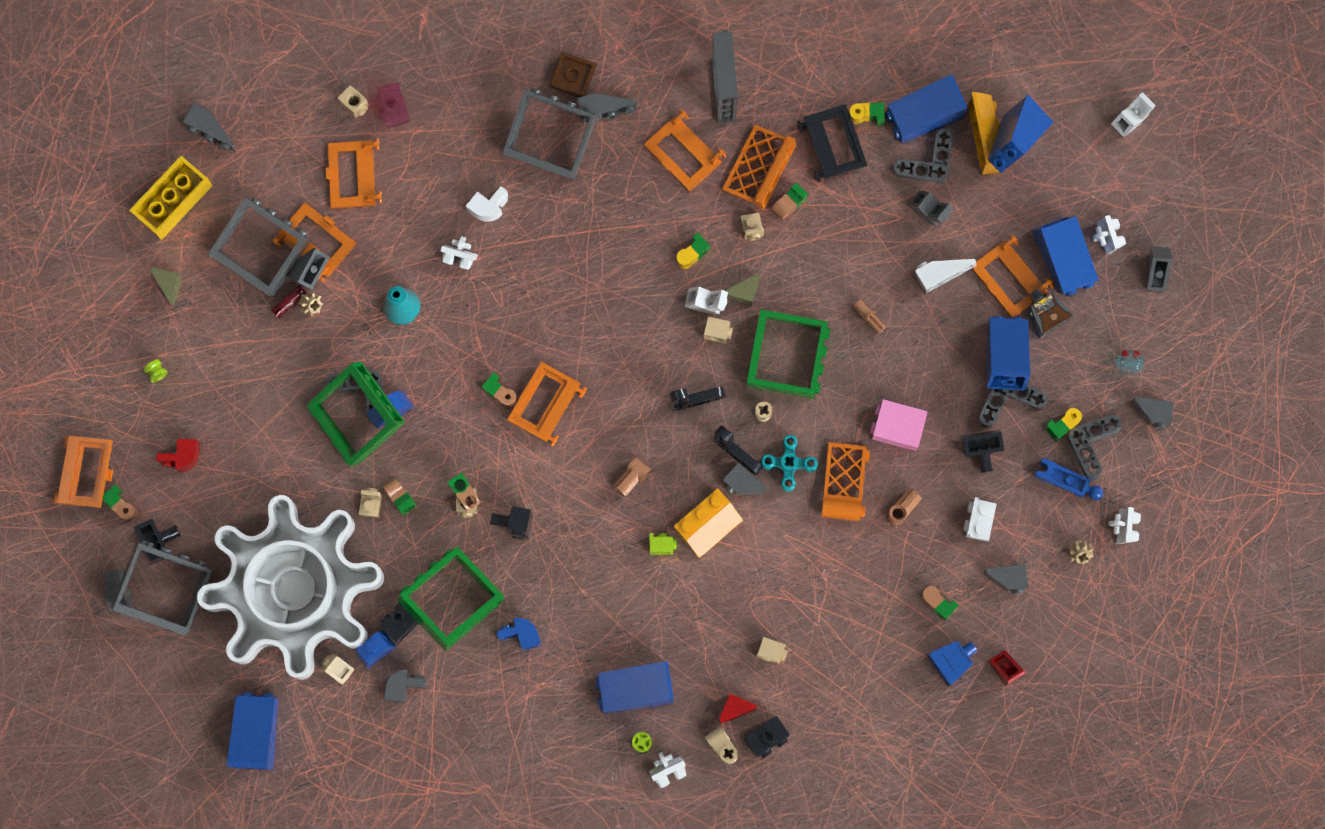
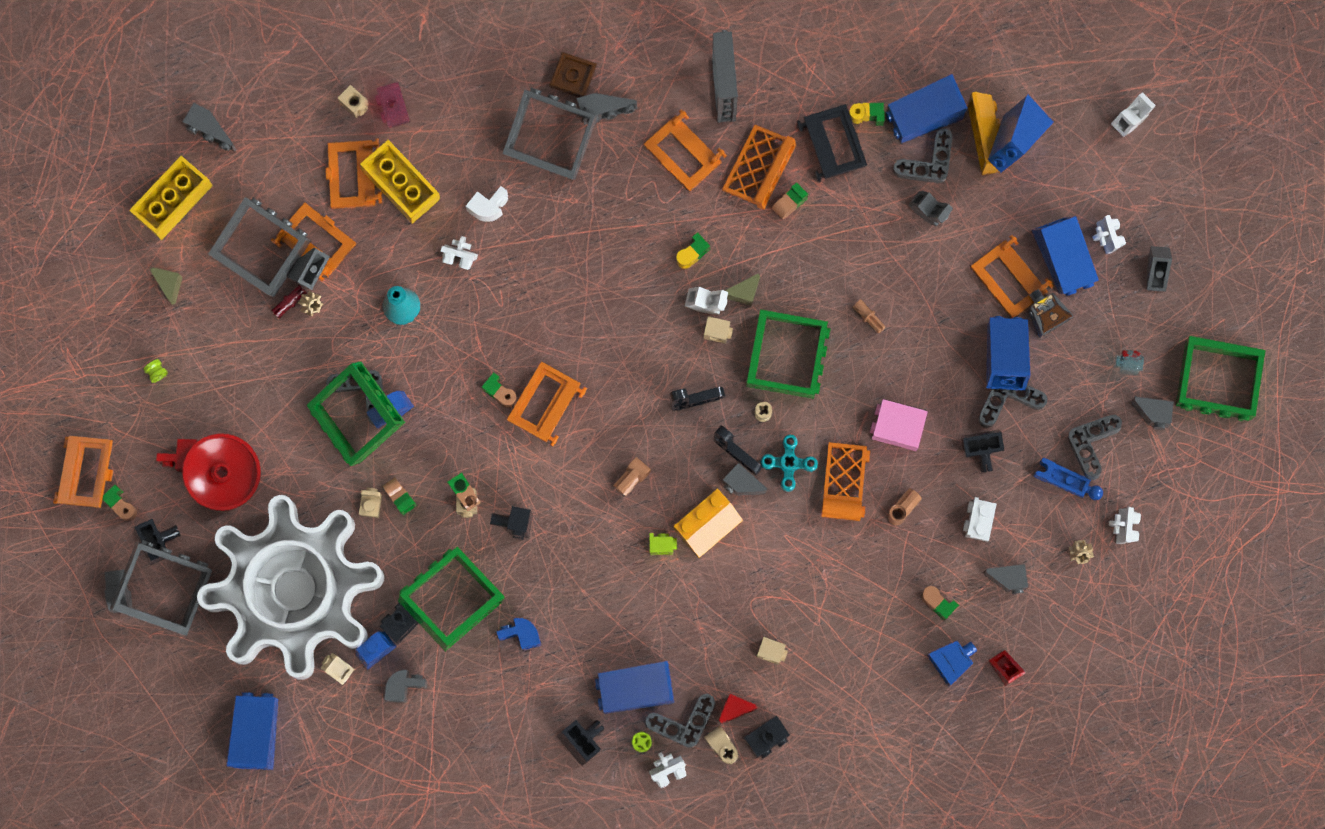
tan bracket [740,213,764,241] -> none
white slope [915,259,976,294] -> none
leg [1044,408,1082,442] -> none
none -> red dish [182,434,261,511]
none -> yellow brick [360,140,440,224]
none -> black brick [557,720,604,766]
none -> dark grey beam [645,694,715,748]
none -> green window [1175,336,1266,421]

